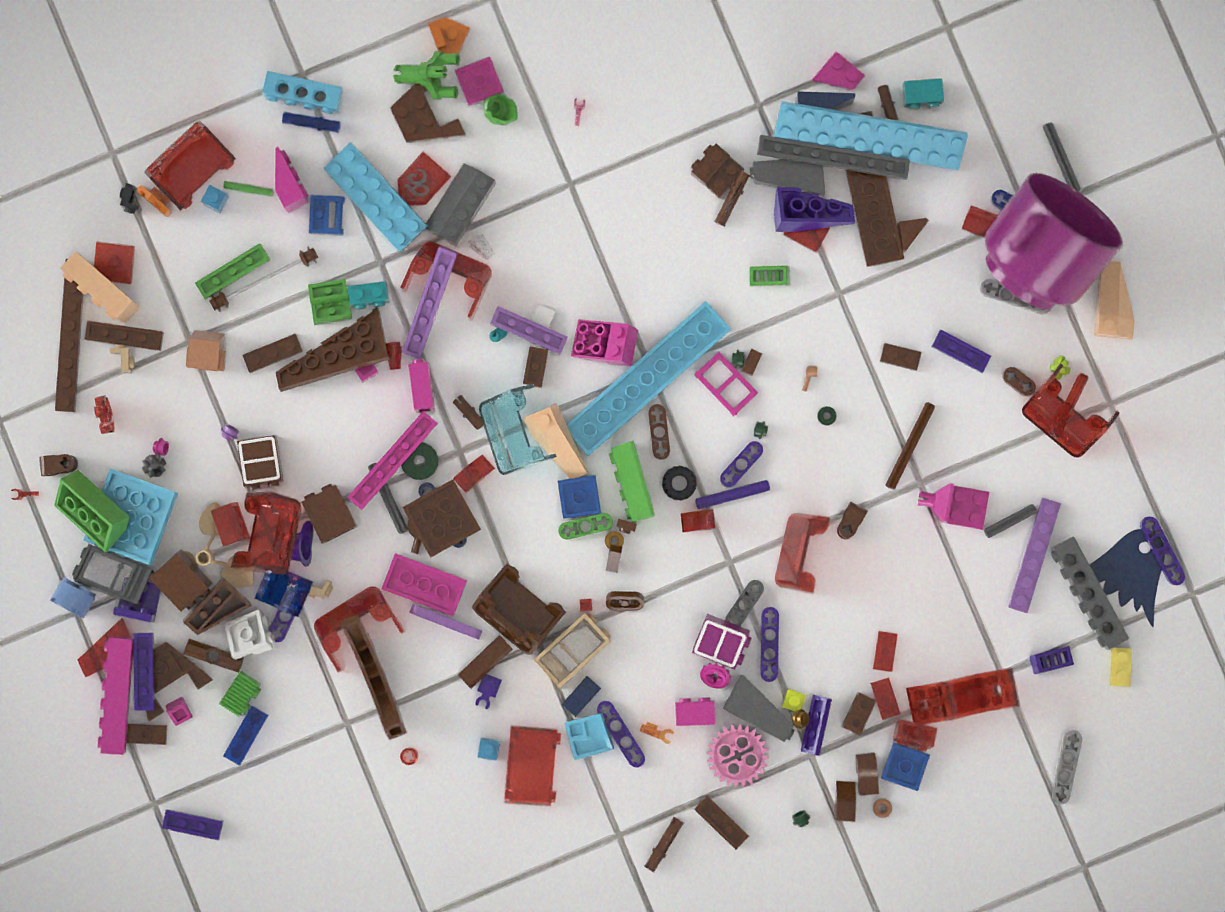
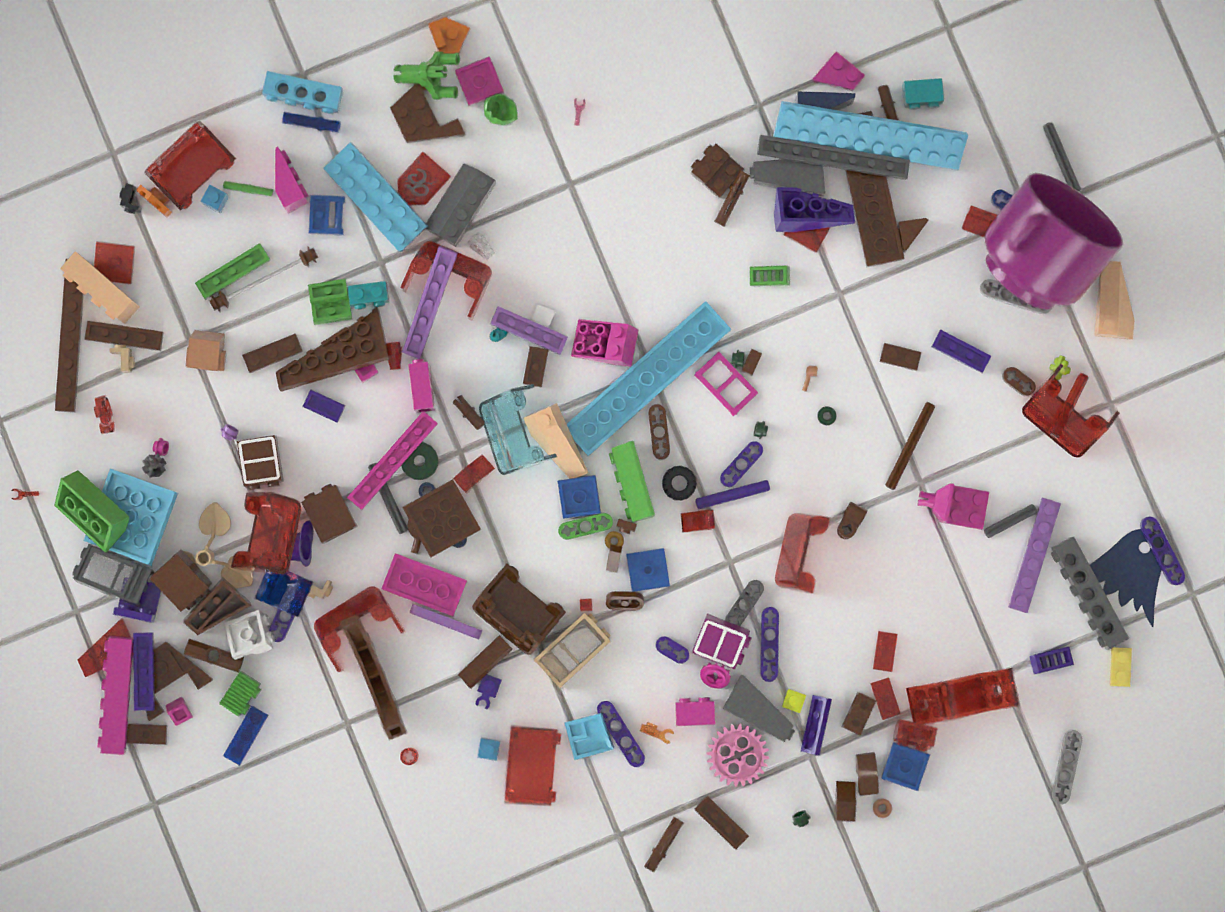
reddish brown piece [39,454,78,477] -> none
medium blue brick [50,577,96,619] -> none
dark purple plate [162,809,223,840] -> none
clear red panel [211,502,250,546] -> none
dark blue tile [562,676,601,717] -> none
pearl gold plate [792,709,809,729] -> none
none -> dark purple plate [302,389,346,423]
none -> blue plate [626,548,670,592]
none -> dark purple beam [656,636,689,664]

